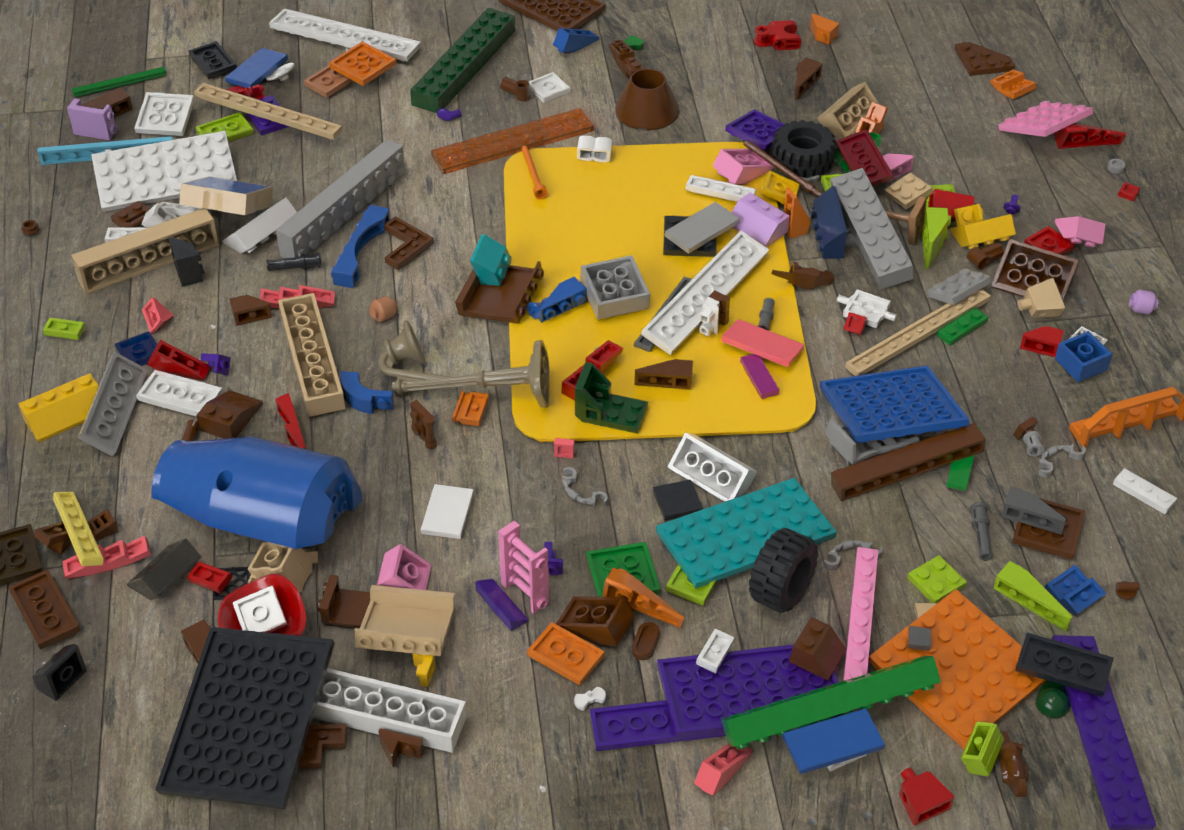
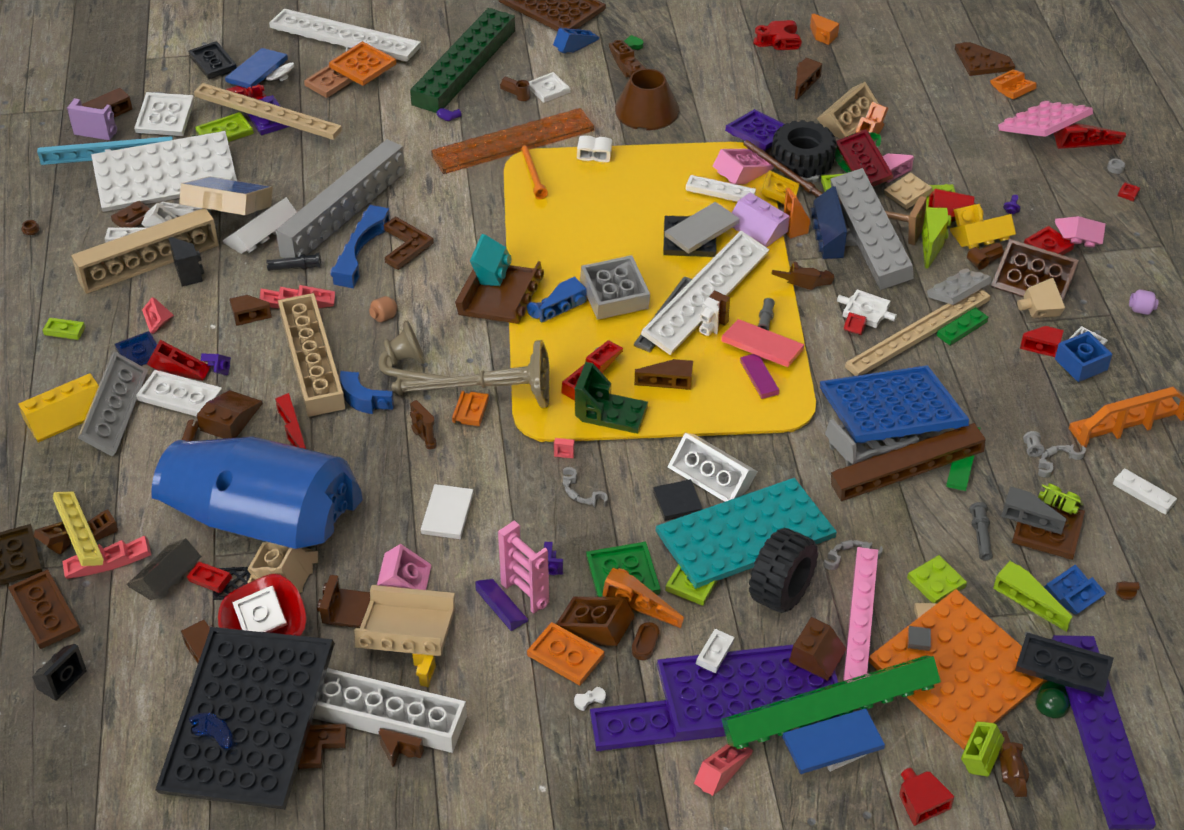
green axle [72,67,166,97] -> none
reddish brown plate [1013,417,1038,440] -> none
none -> clear blue piece [189,713,232,749]
none -> lime hinge [1038,483,1084,514]

